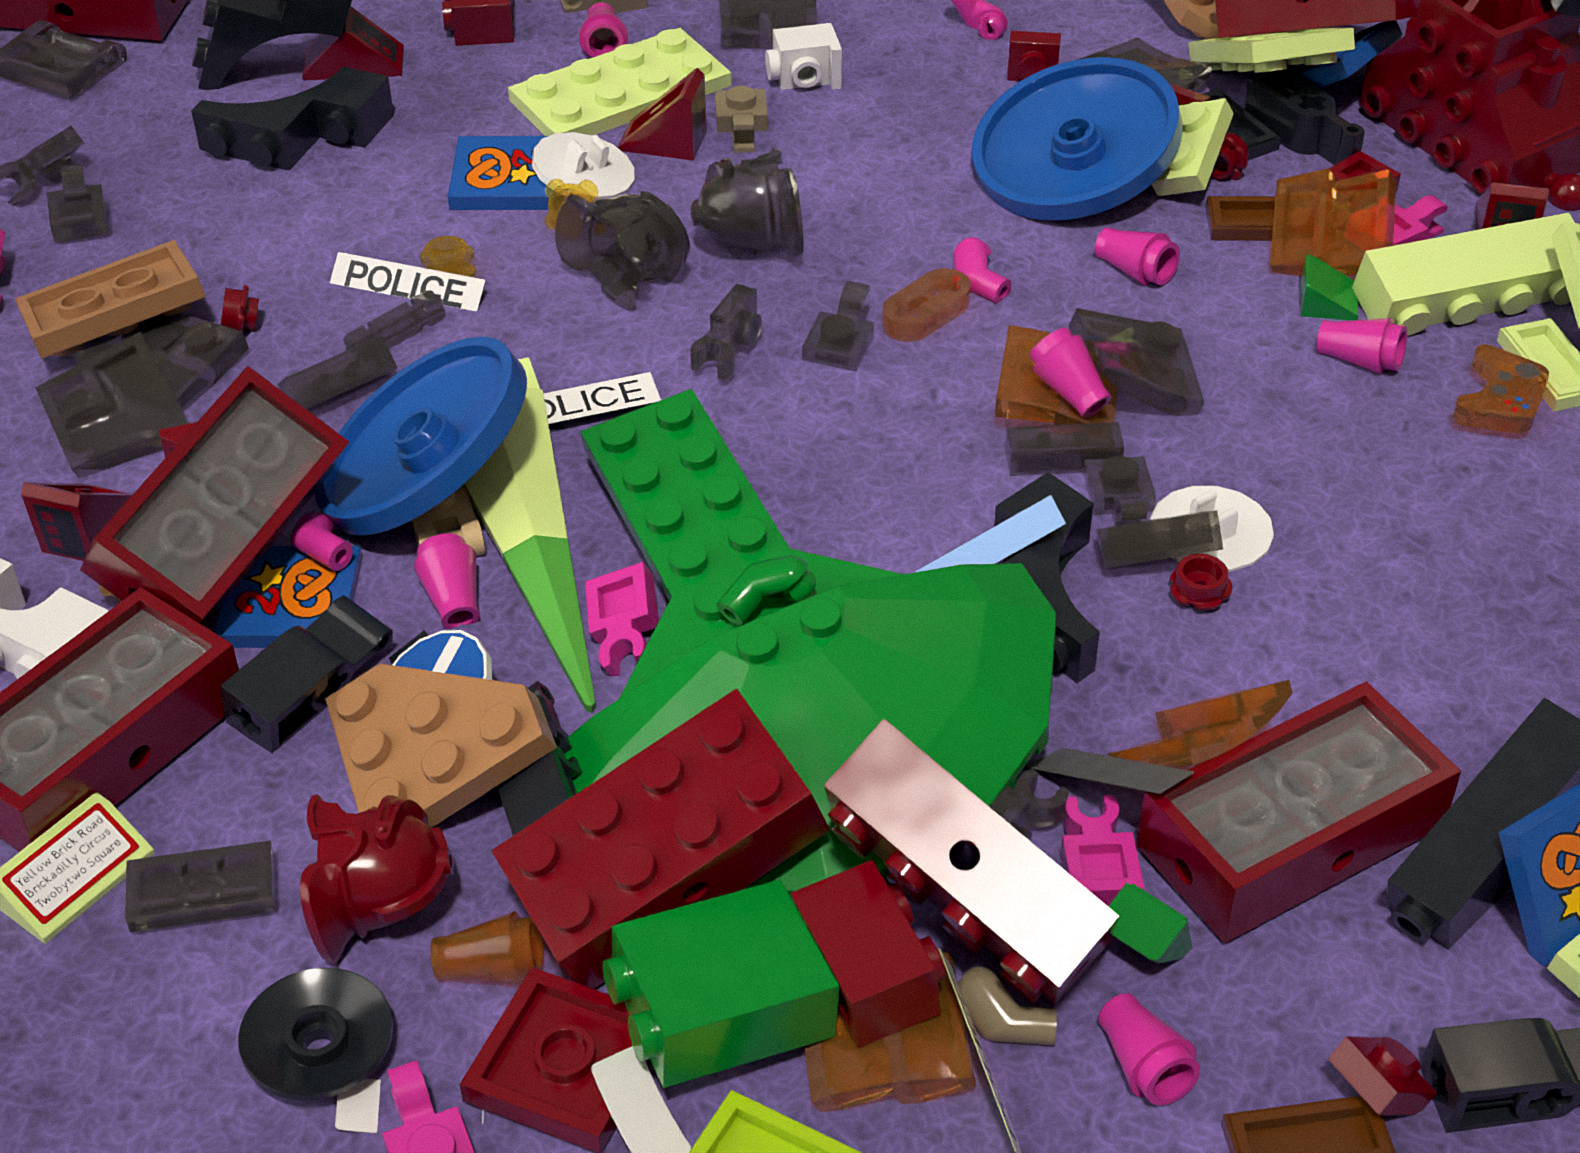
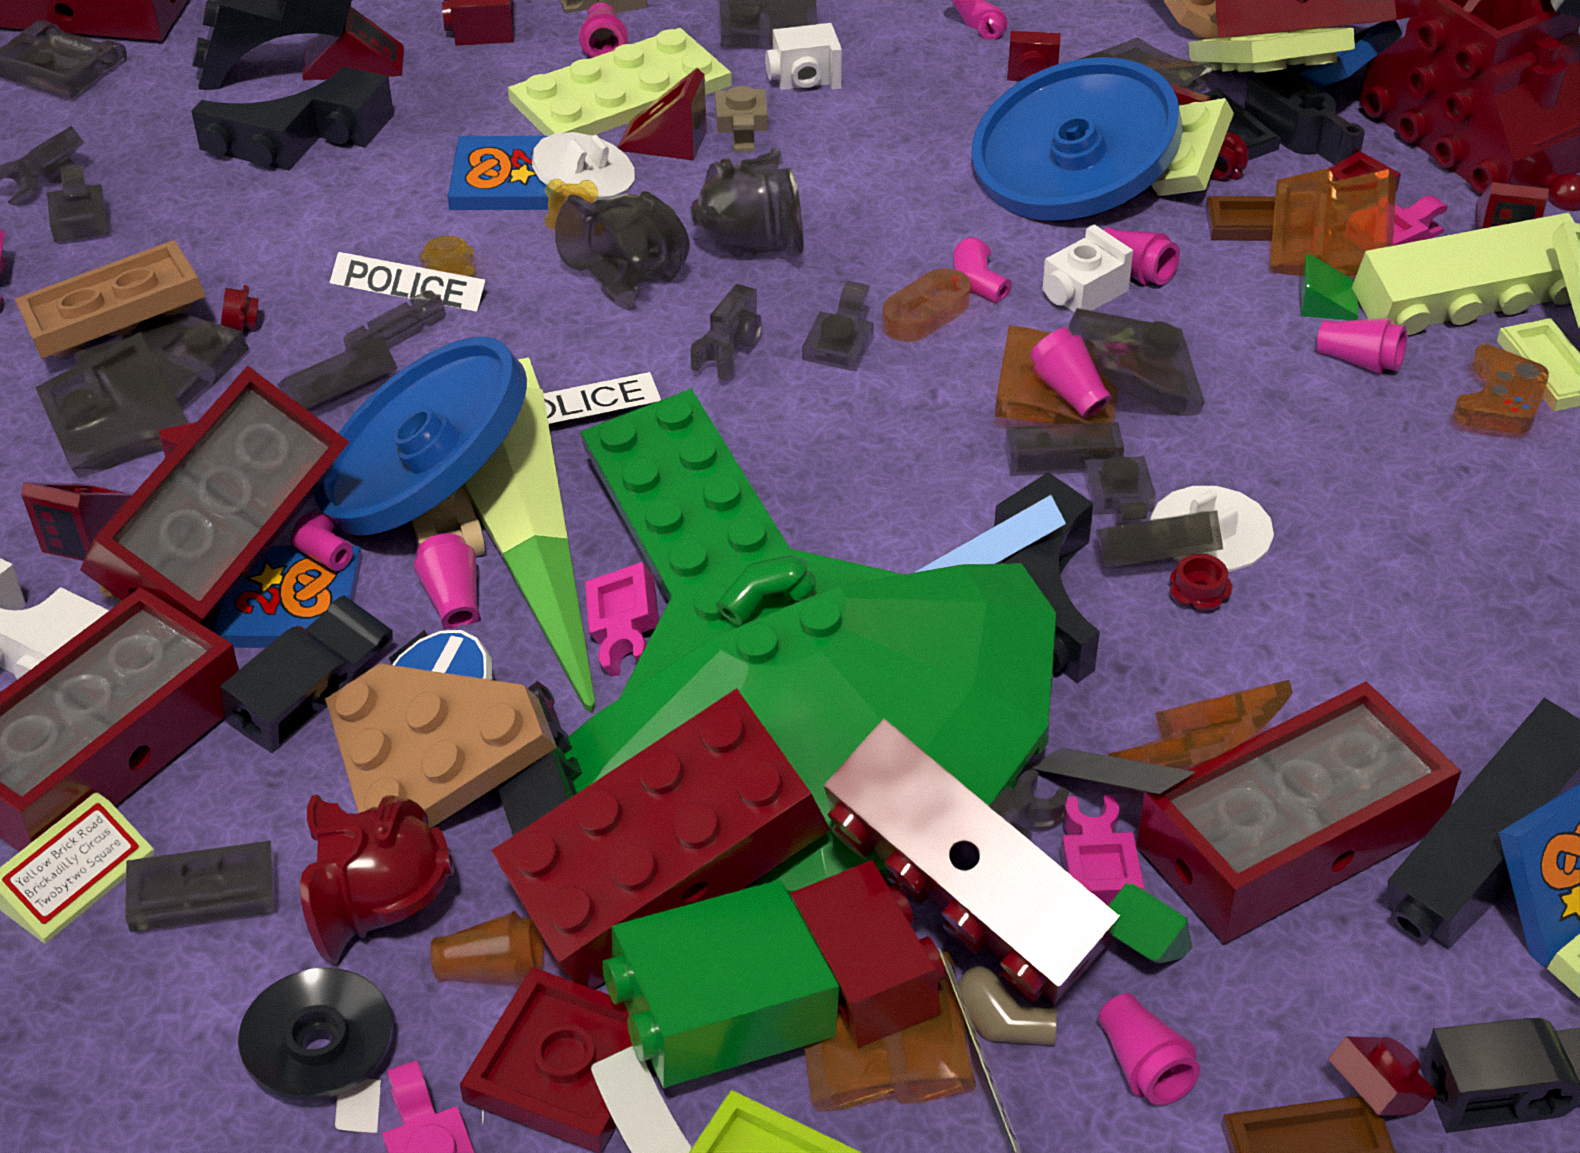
none -> white brick [1042,224,1133,317]

